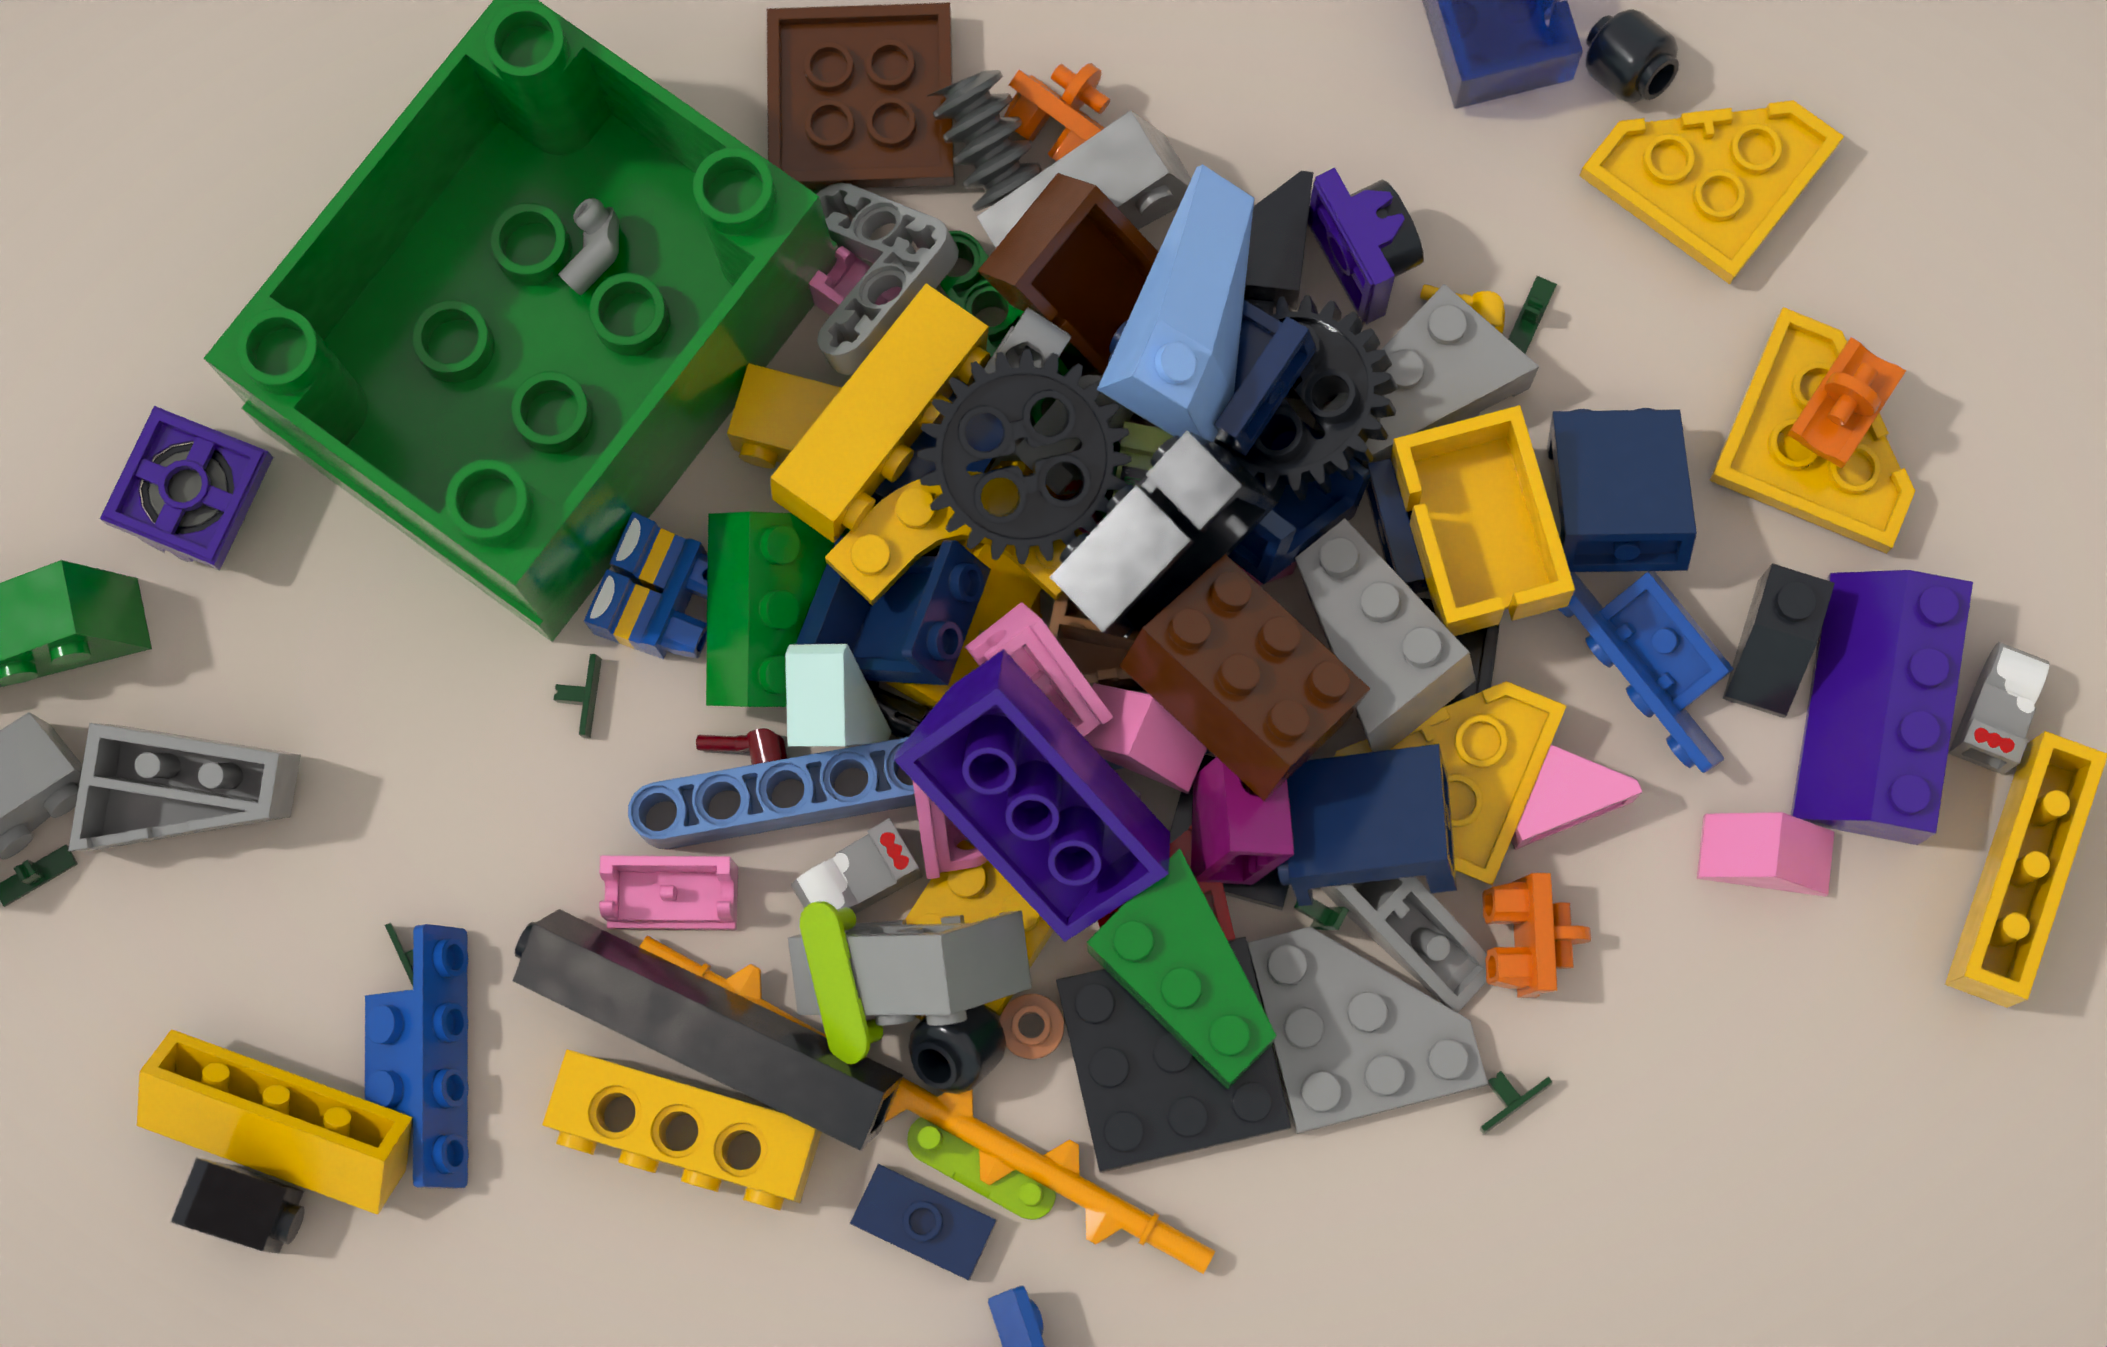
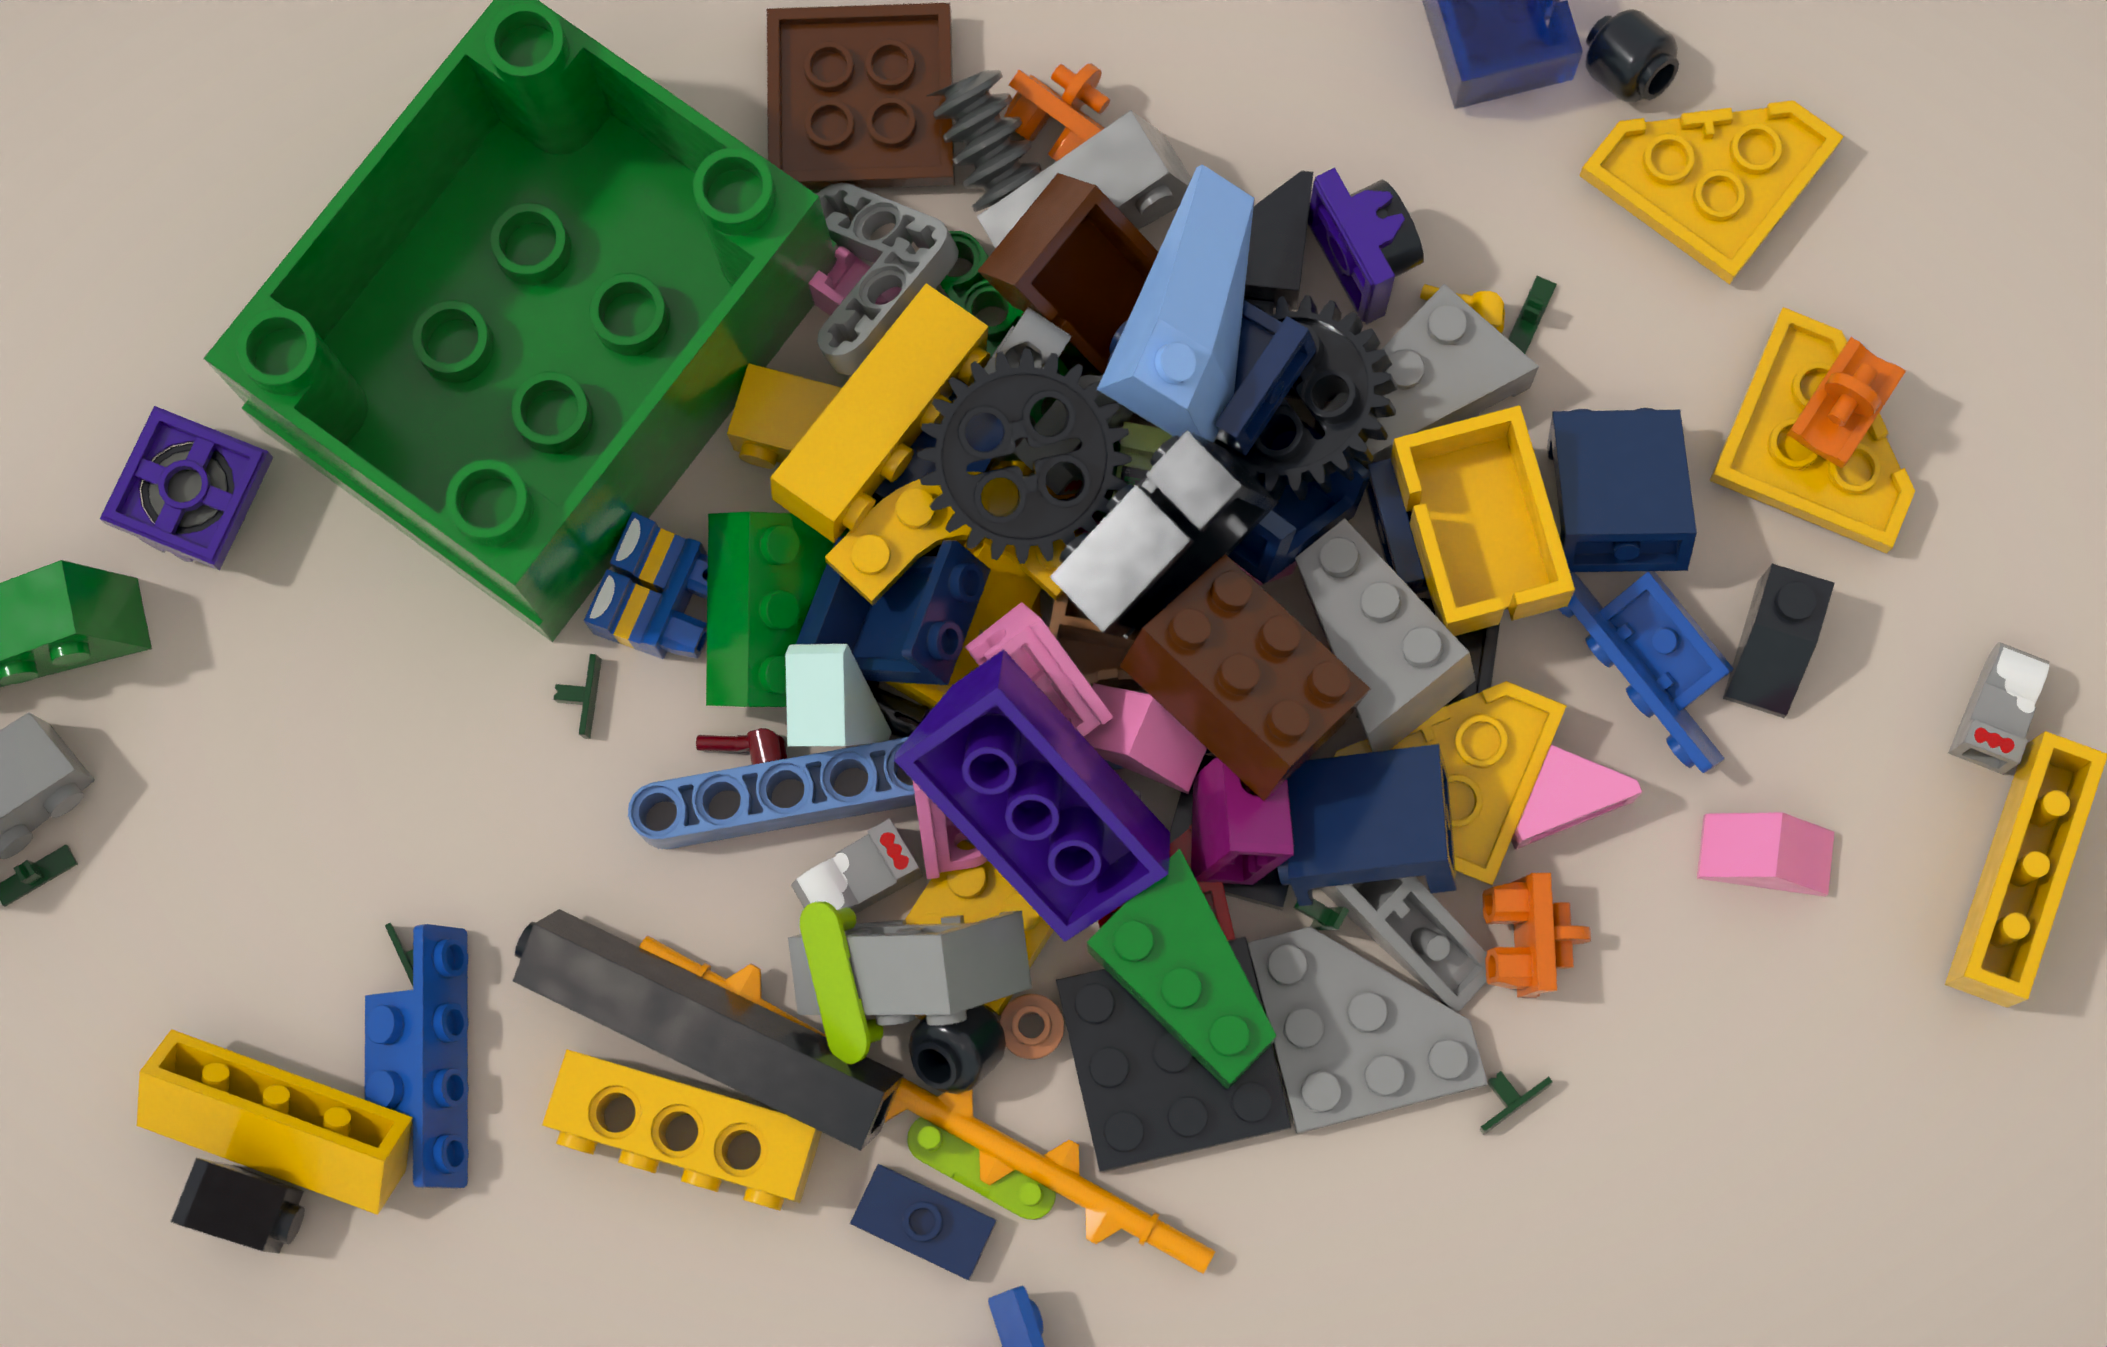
light grey wedge [68,723,301,851] -> none
light grey arm [559,198,619,296] -> none
bright pink hinge [599,856,738,930] -> none
dark purple slope [1791,570,1973,845] -> none

